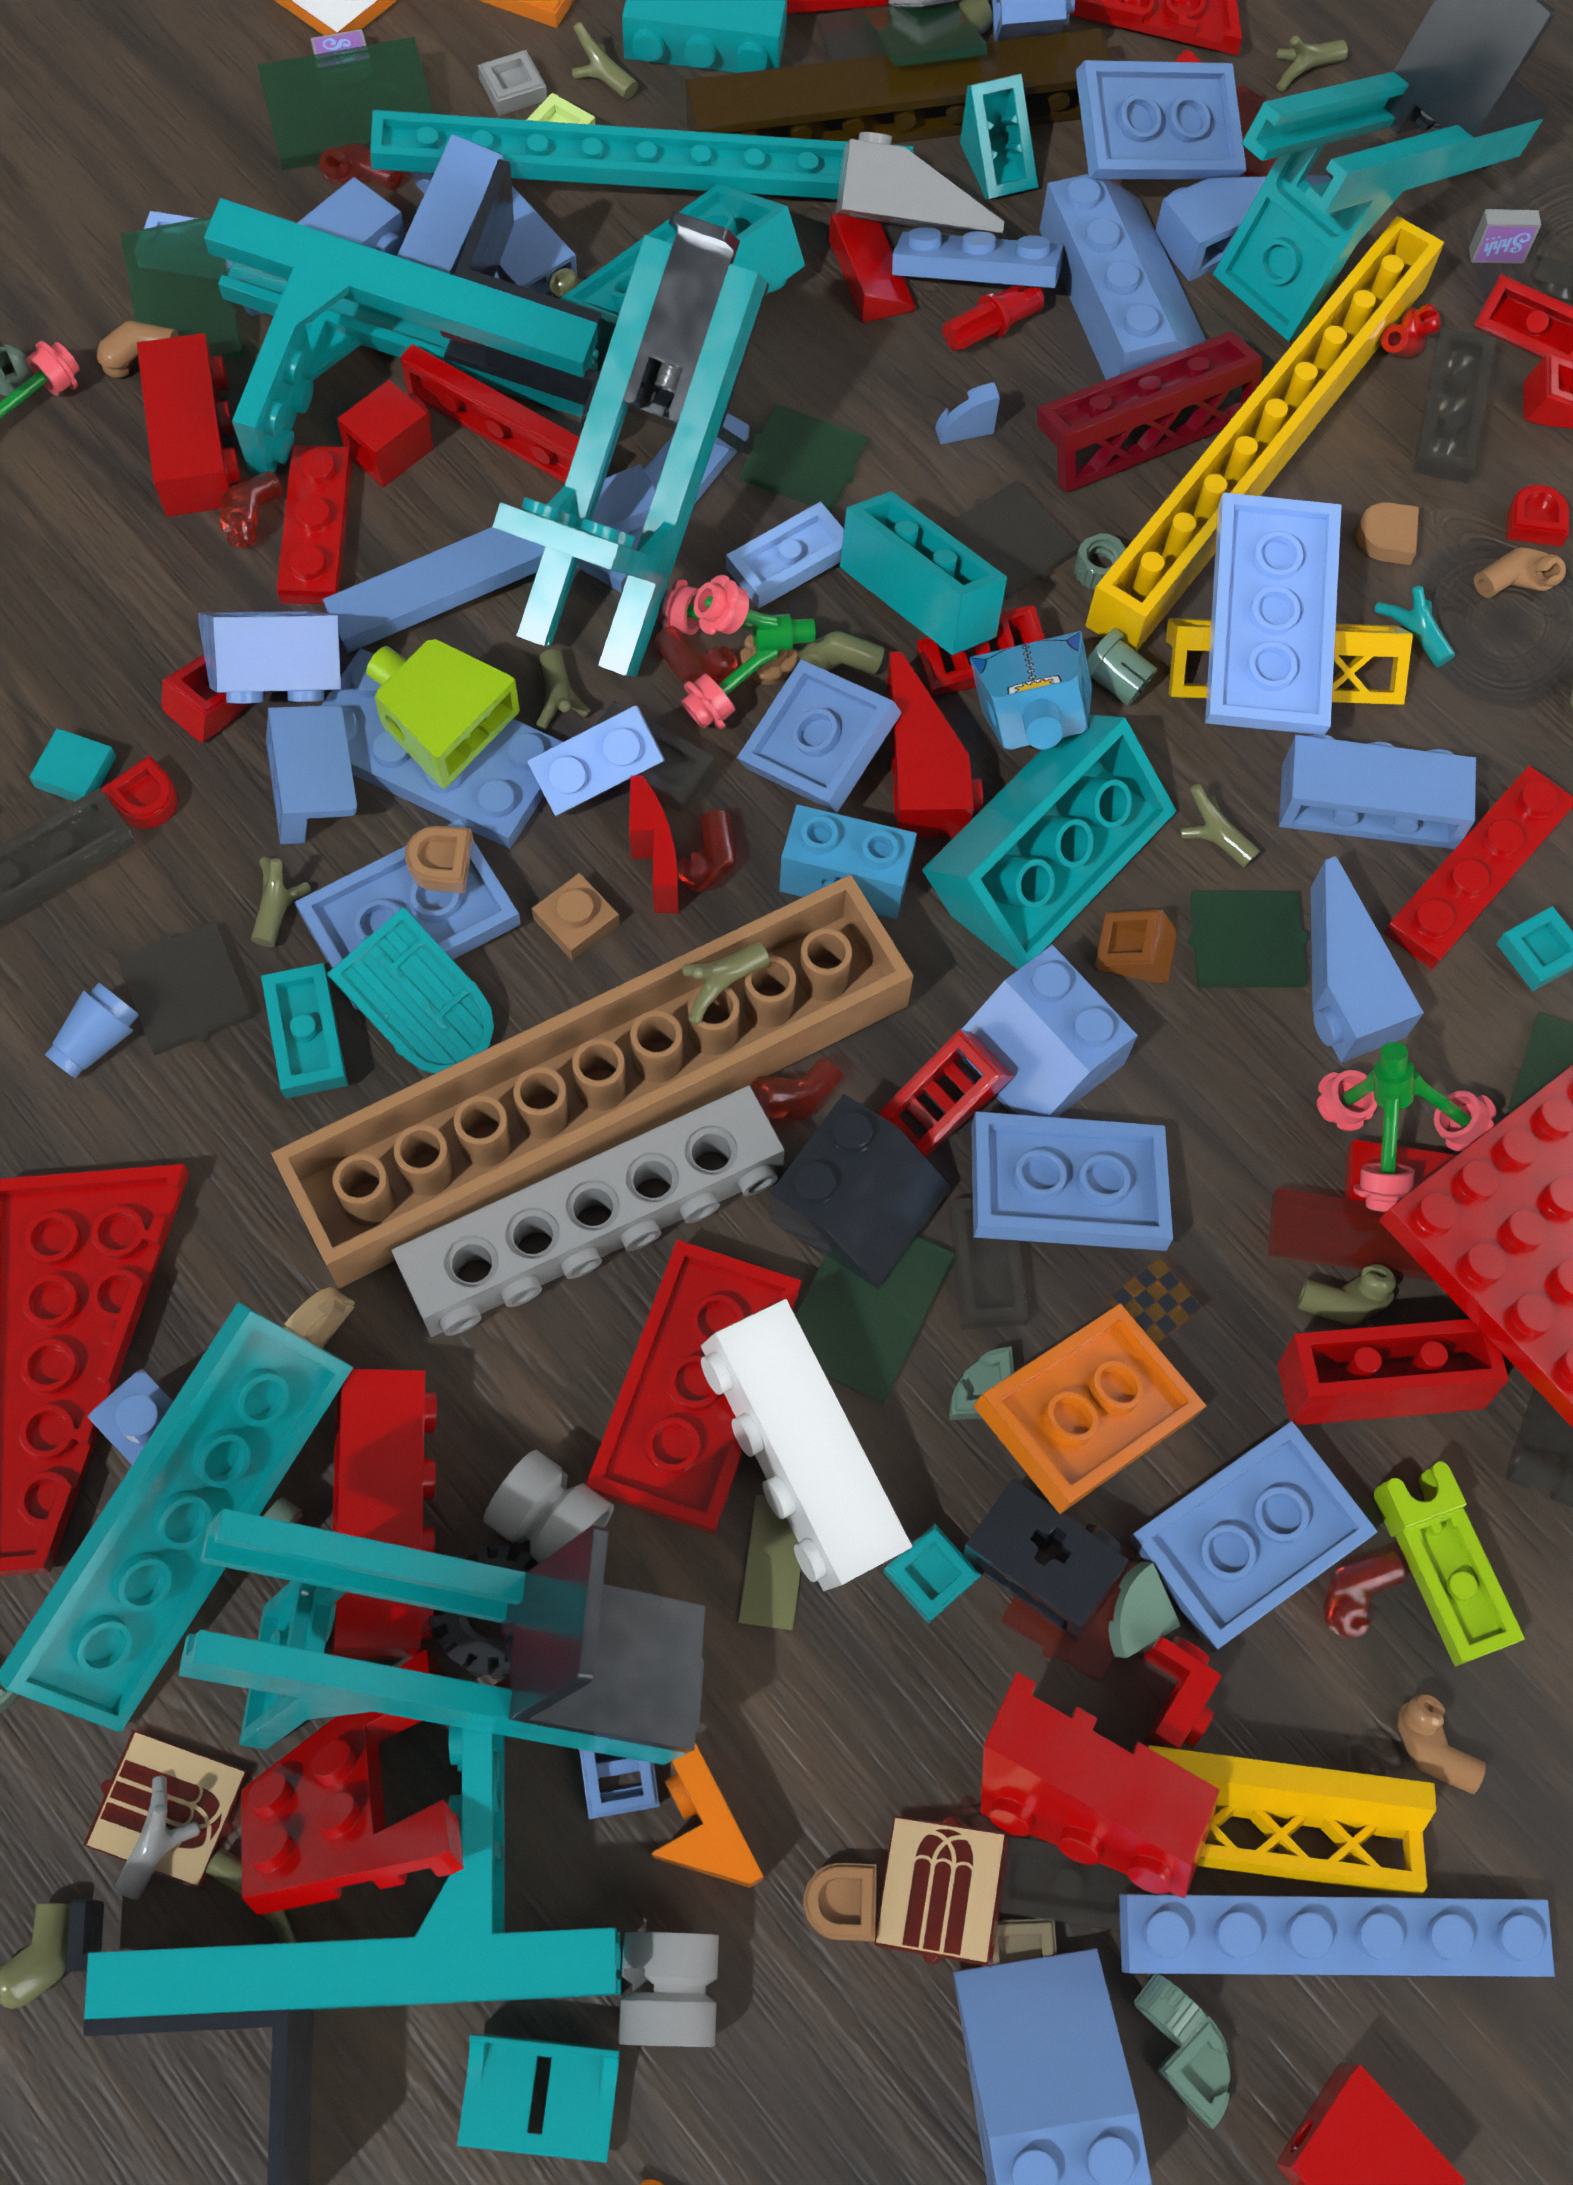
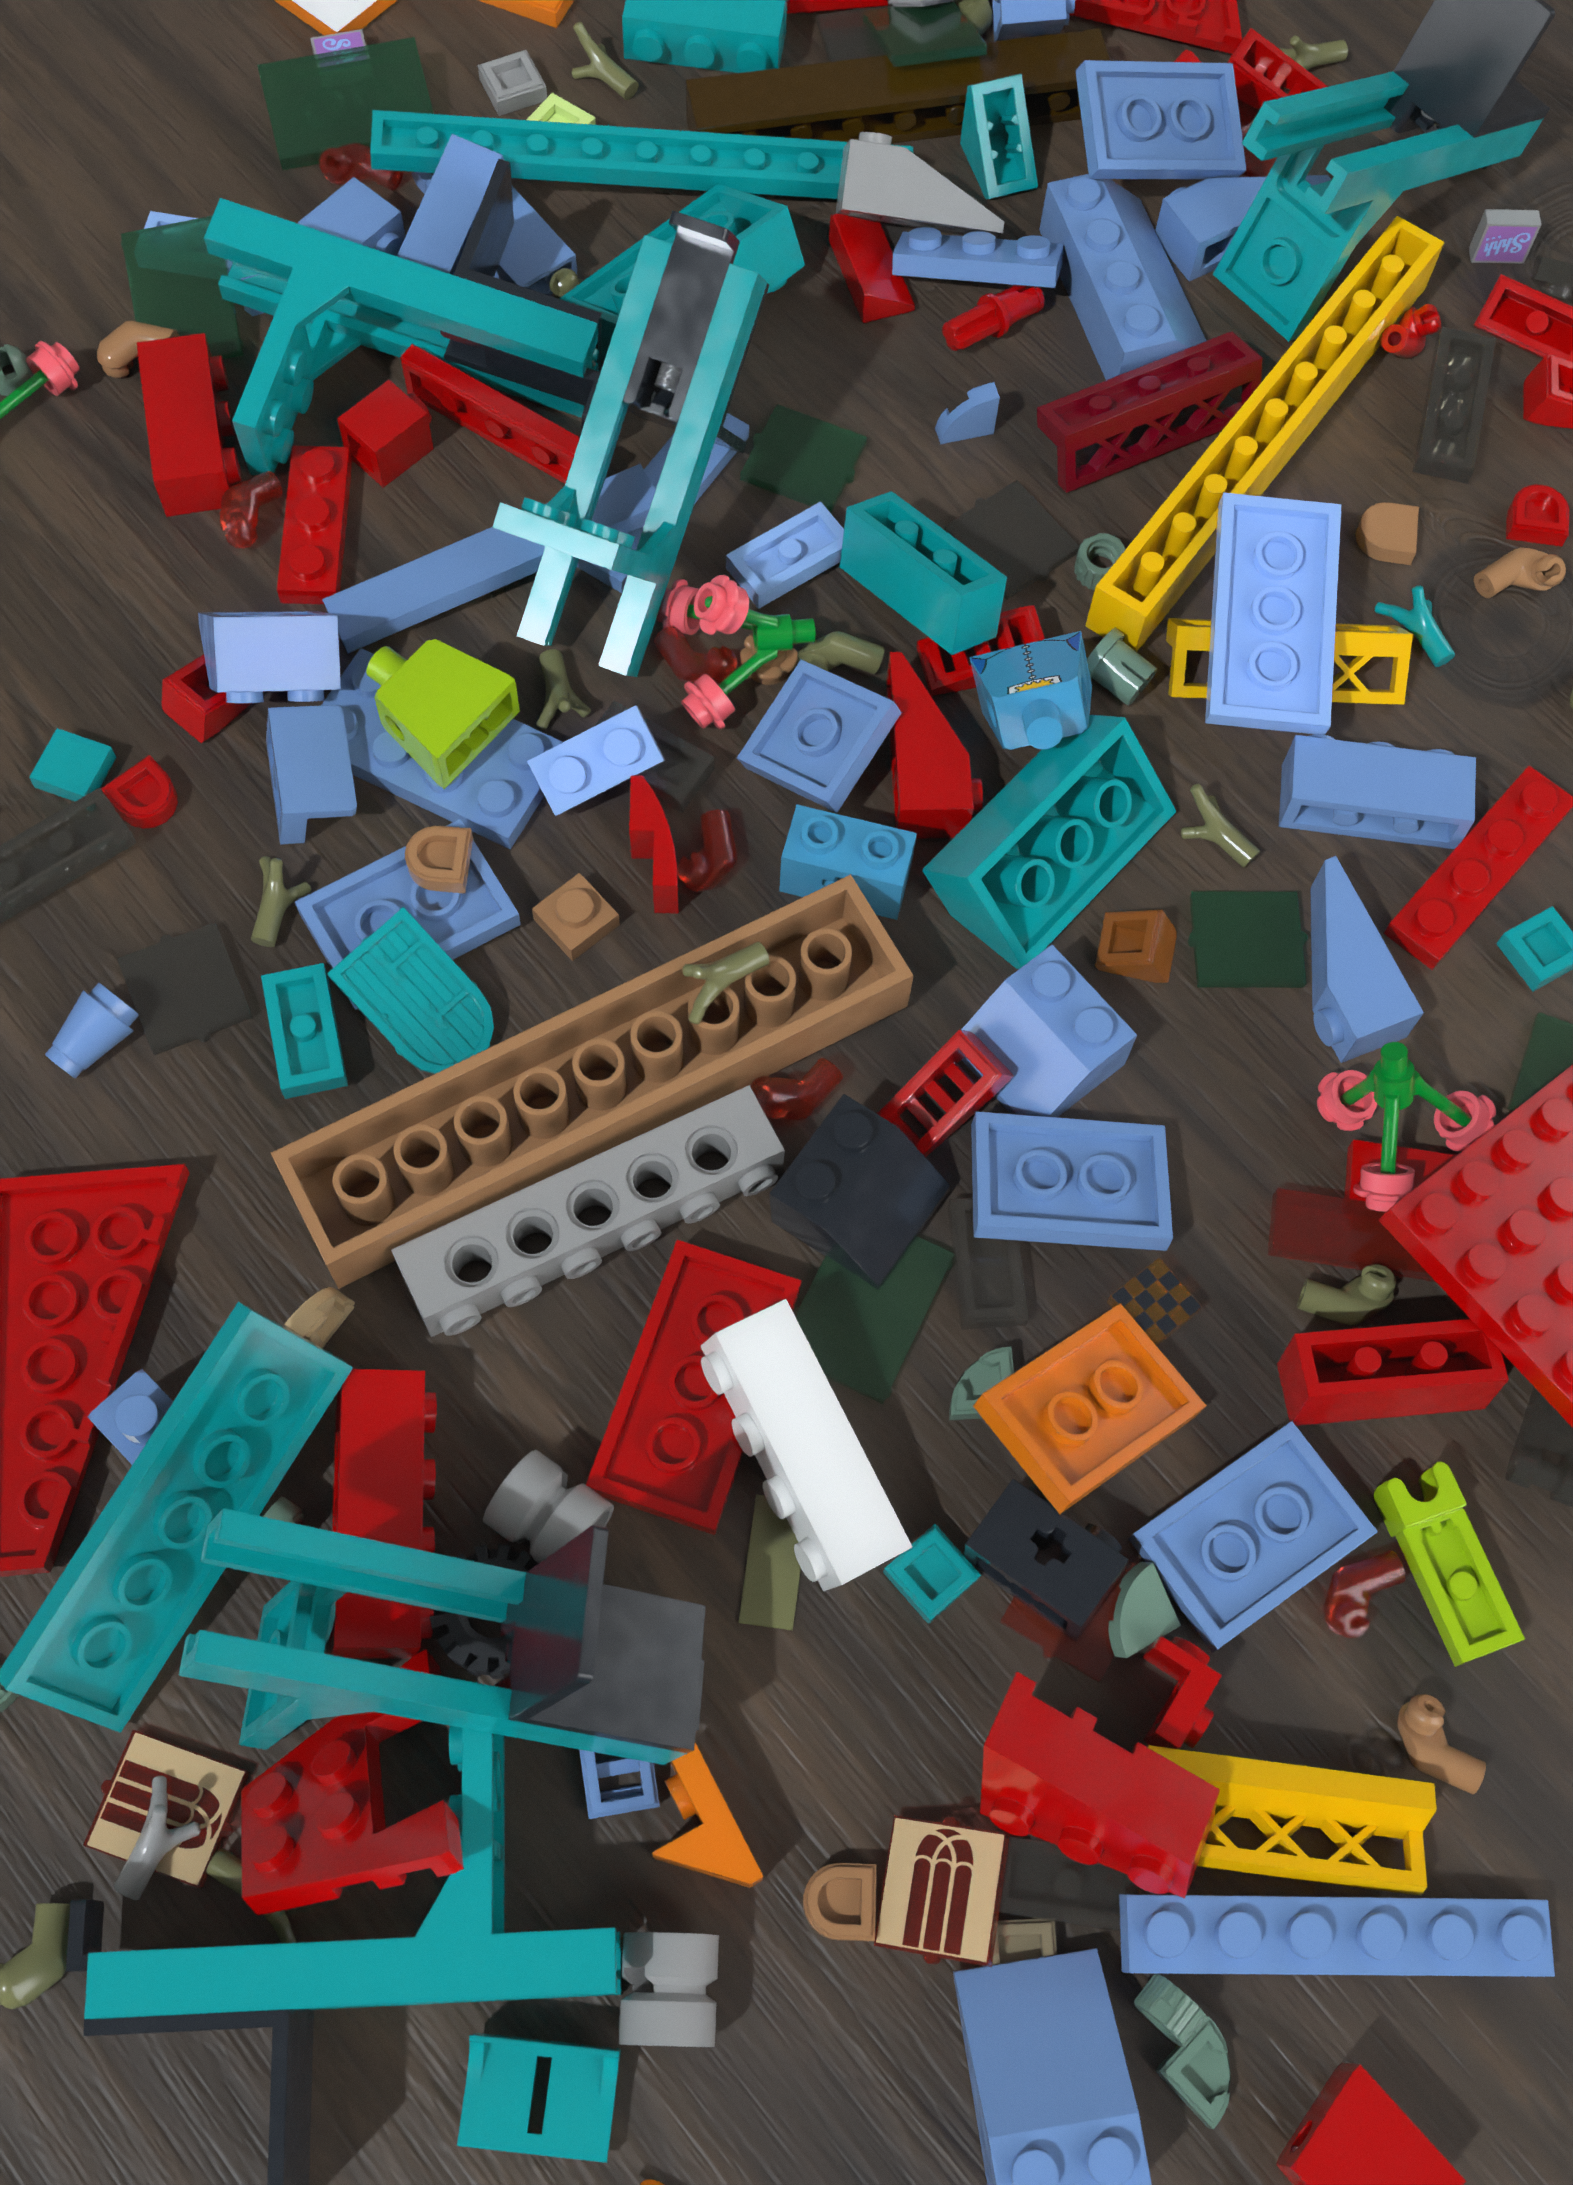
none -> red slope [1226,28,1328,110]

